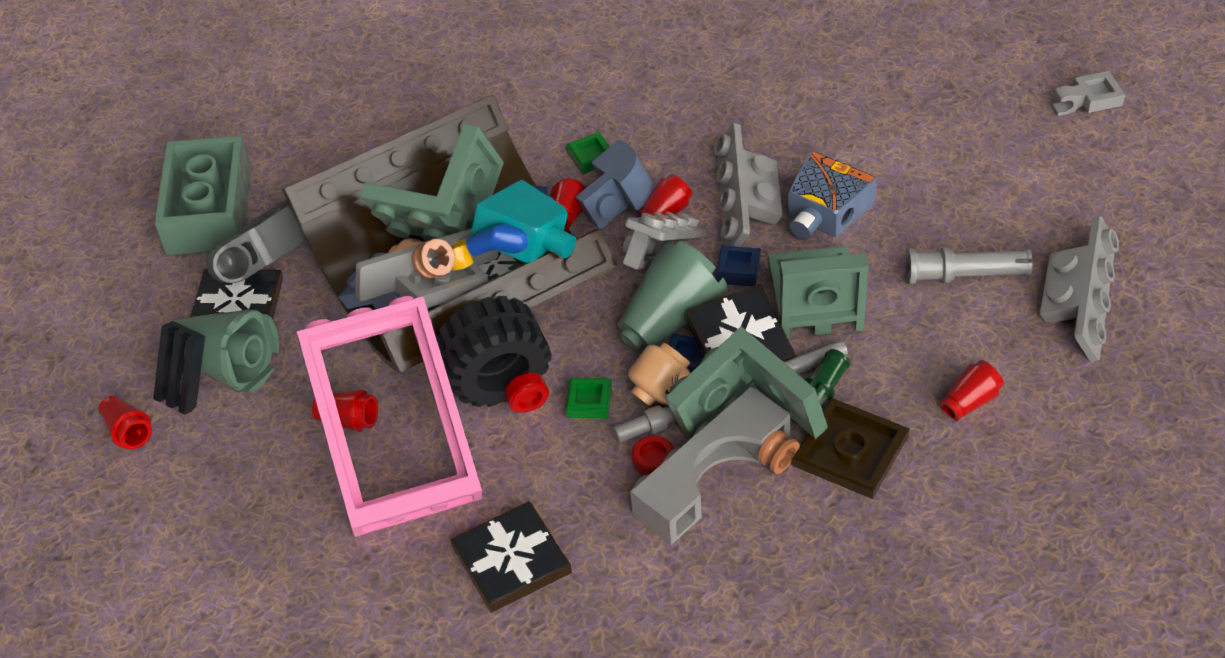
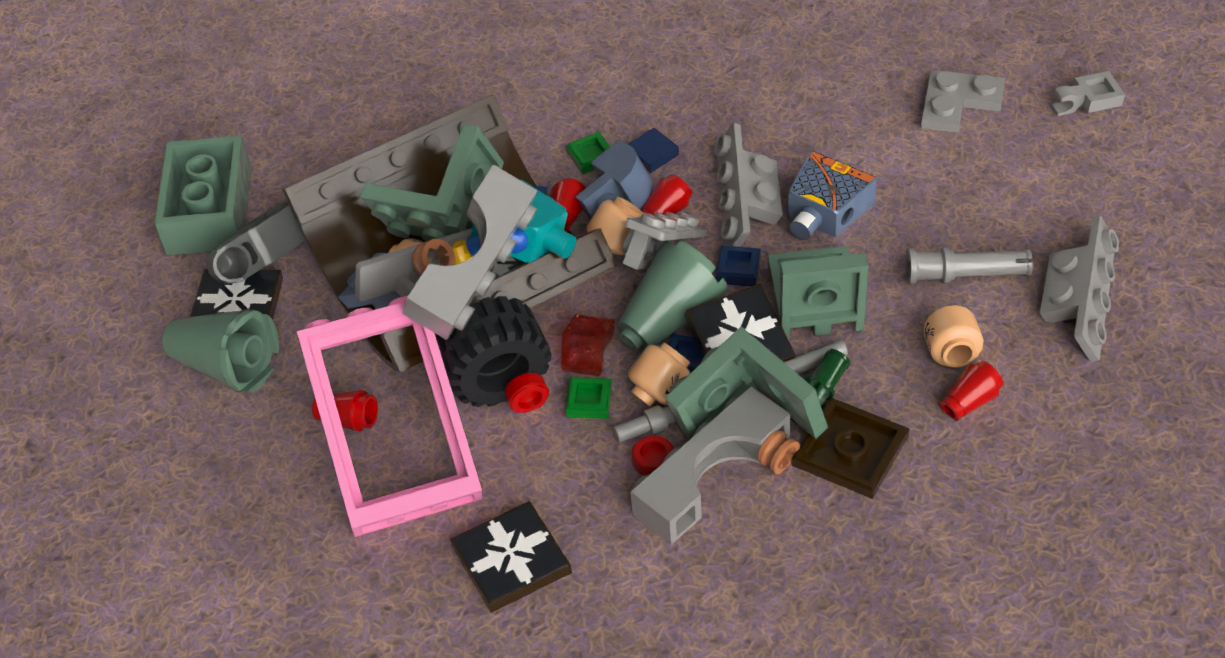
red cone [98,396,152,449] -> none
black tile [153,321,205,415] -> none
none -> light grey arch [402,164,538,340]
none -> clear red bracket [561,314,615,376]
none -> light nougat head [586,197,643,256]
none -> dark blue tile [628,128,679,173]
none -> light grey plate [921,70,1005,133]
none -> light nougat head [923,305,984,368]

